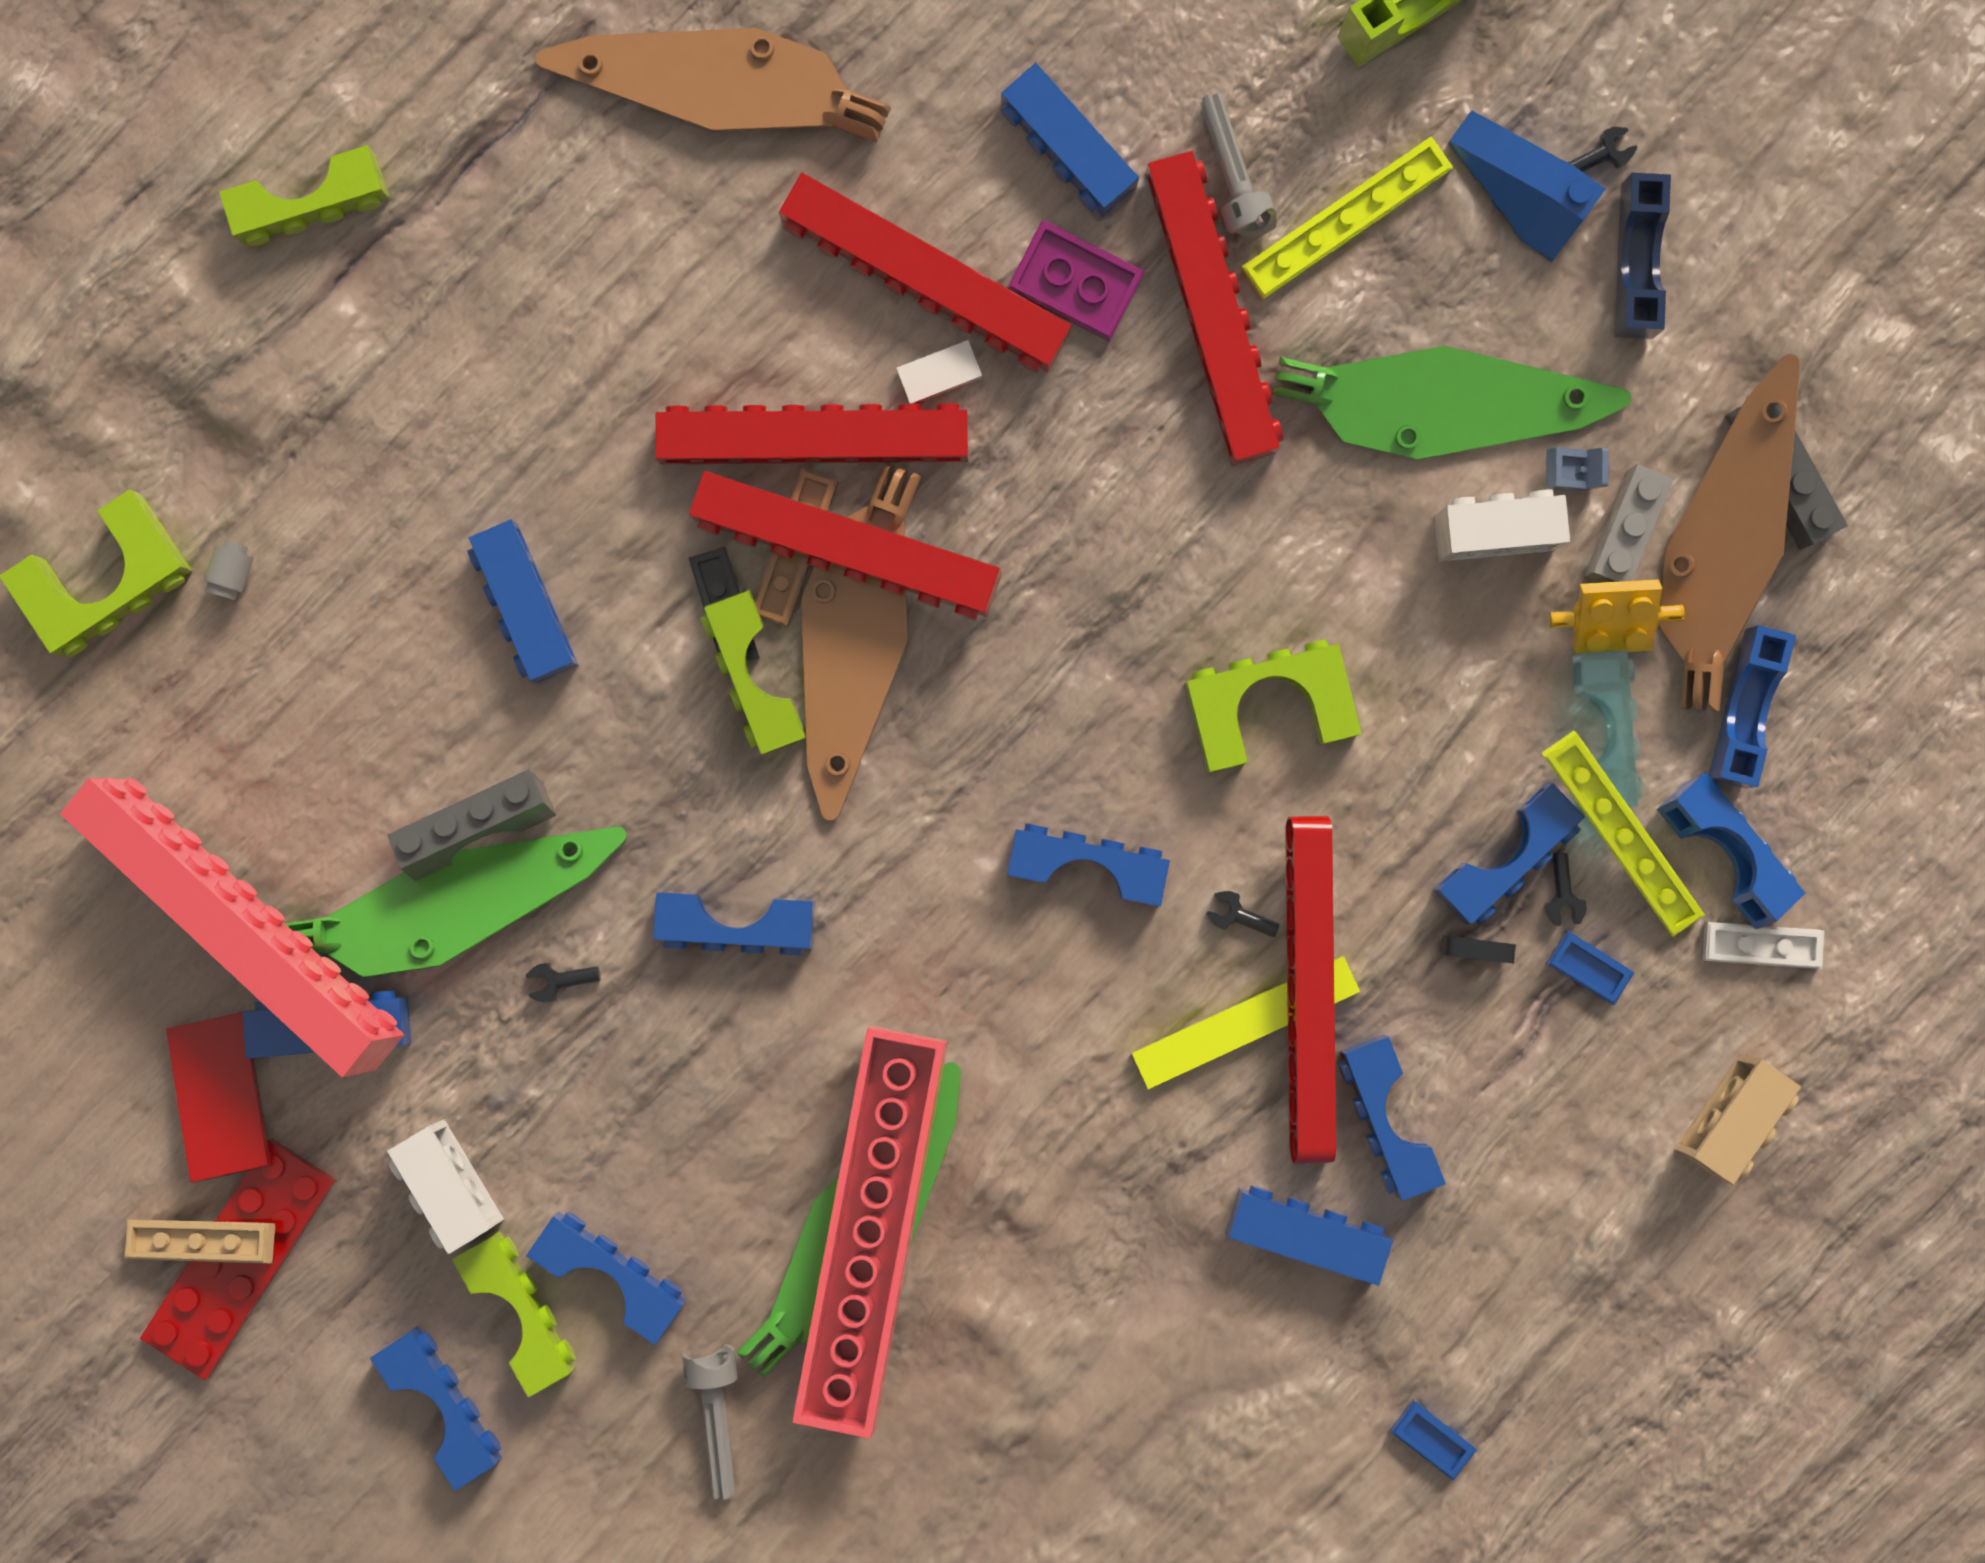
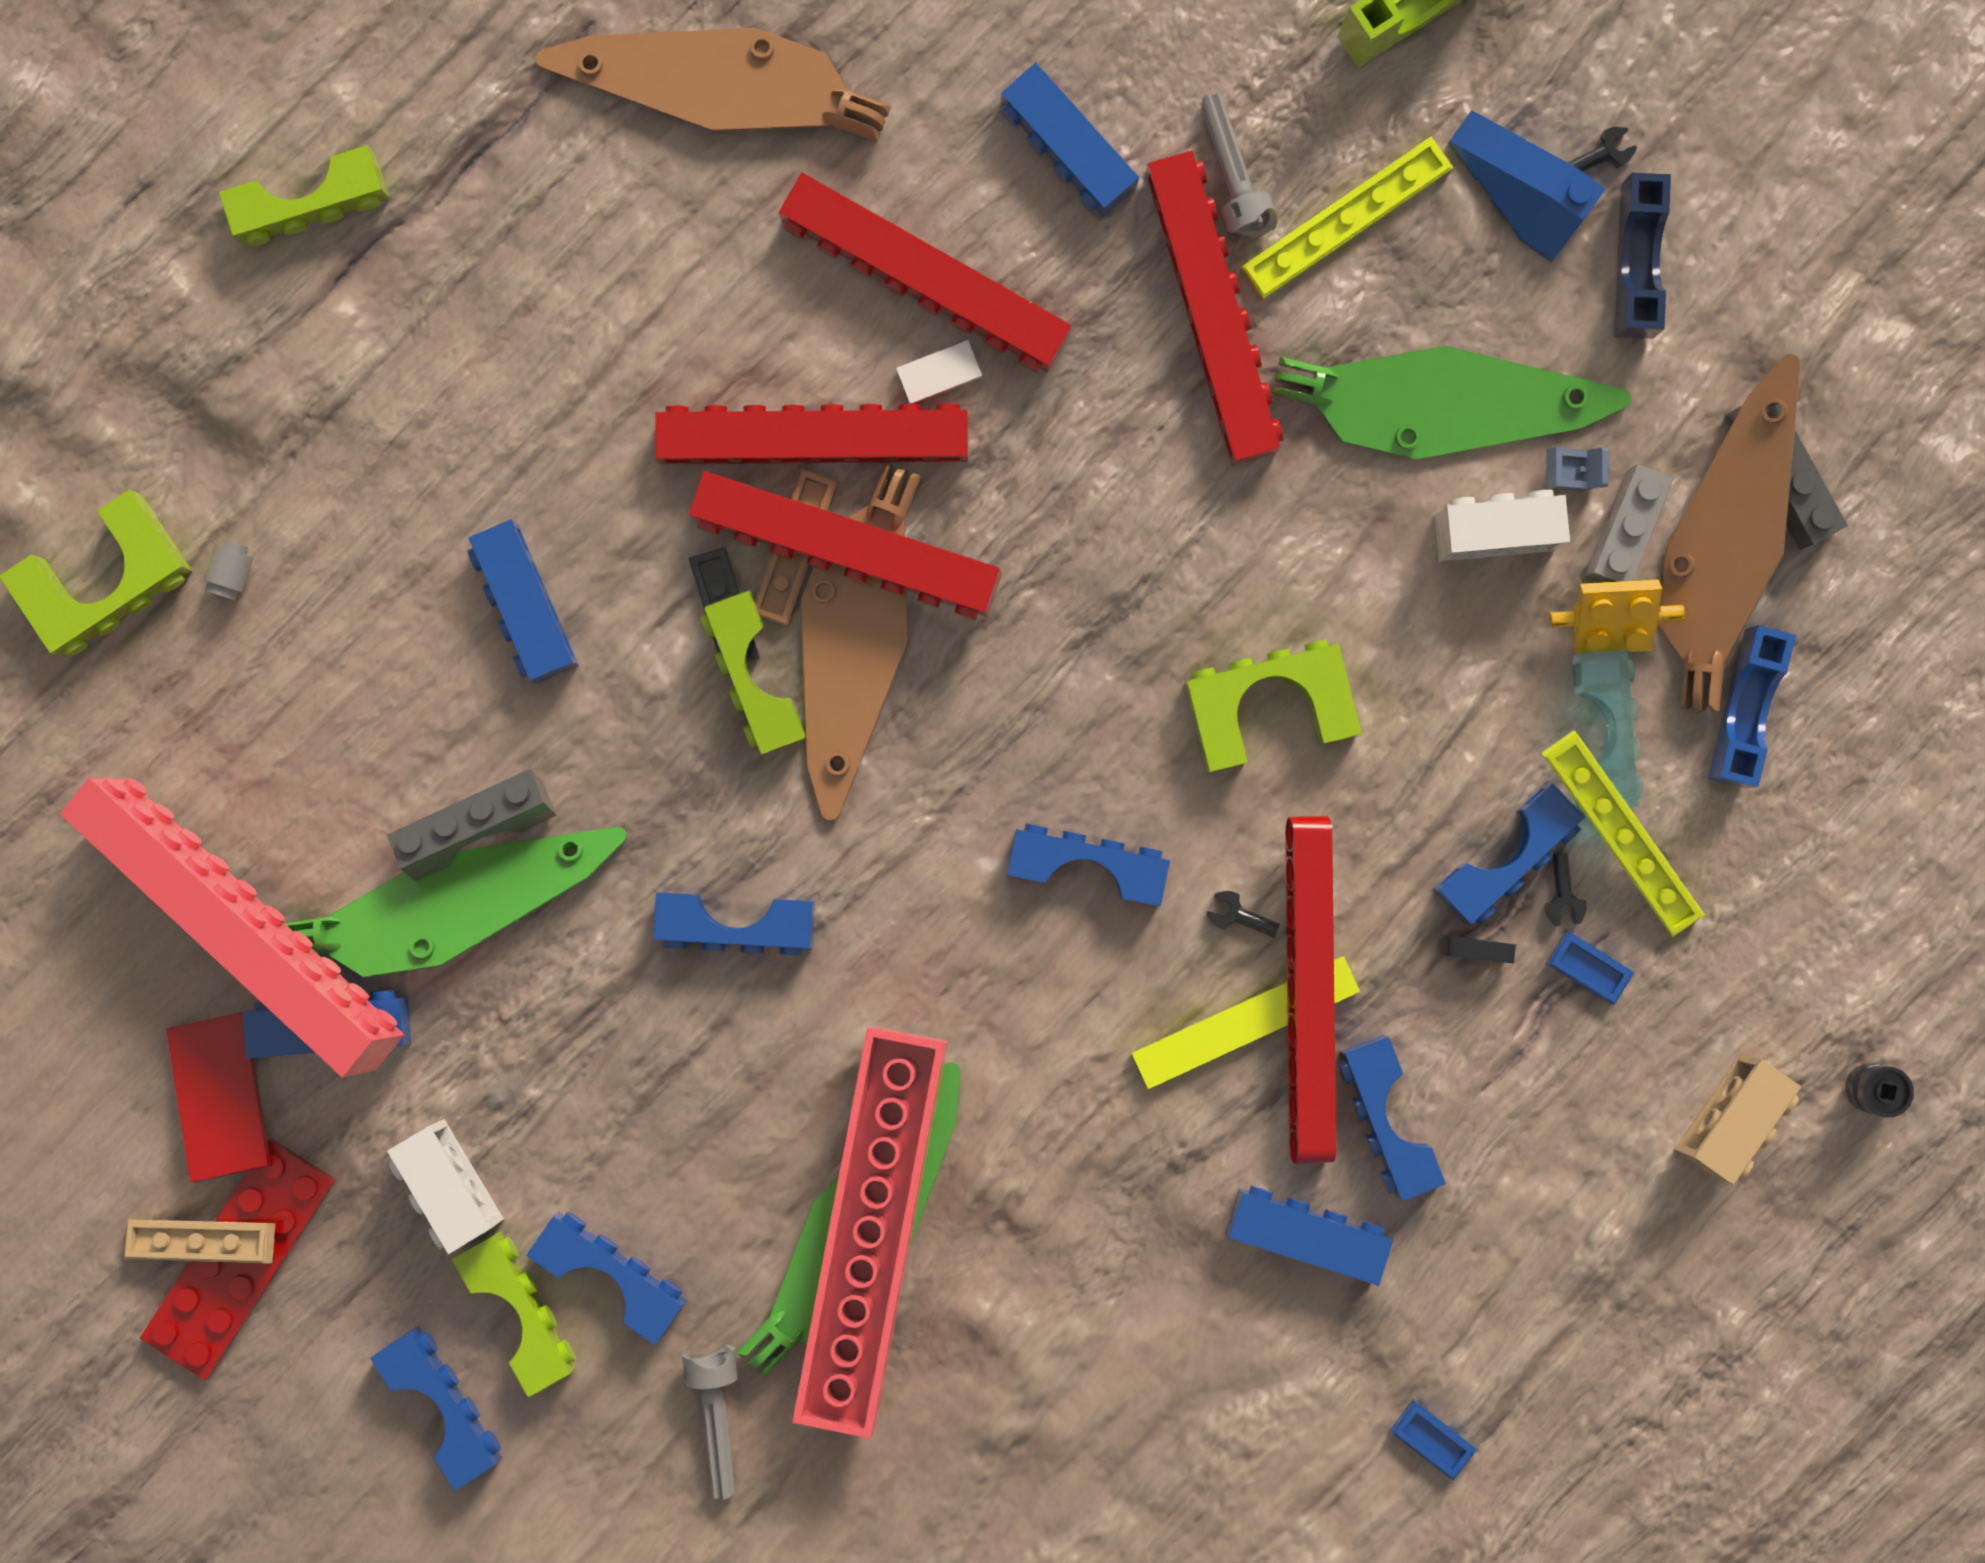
black bar [526,963,601,1003] -> none
magenta tile [1007,219,1145,342] -> none
blue arch [1656,772,1805,929] -> none
white tile [1702,922,1824,969] -> none
none -> black wheel [1846,1063,1914,1117]

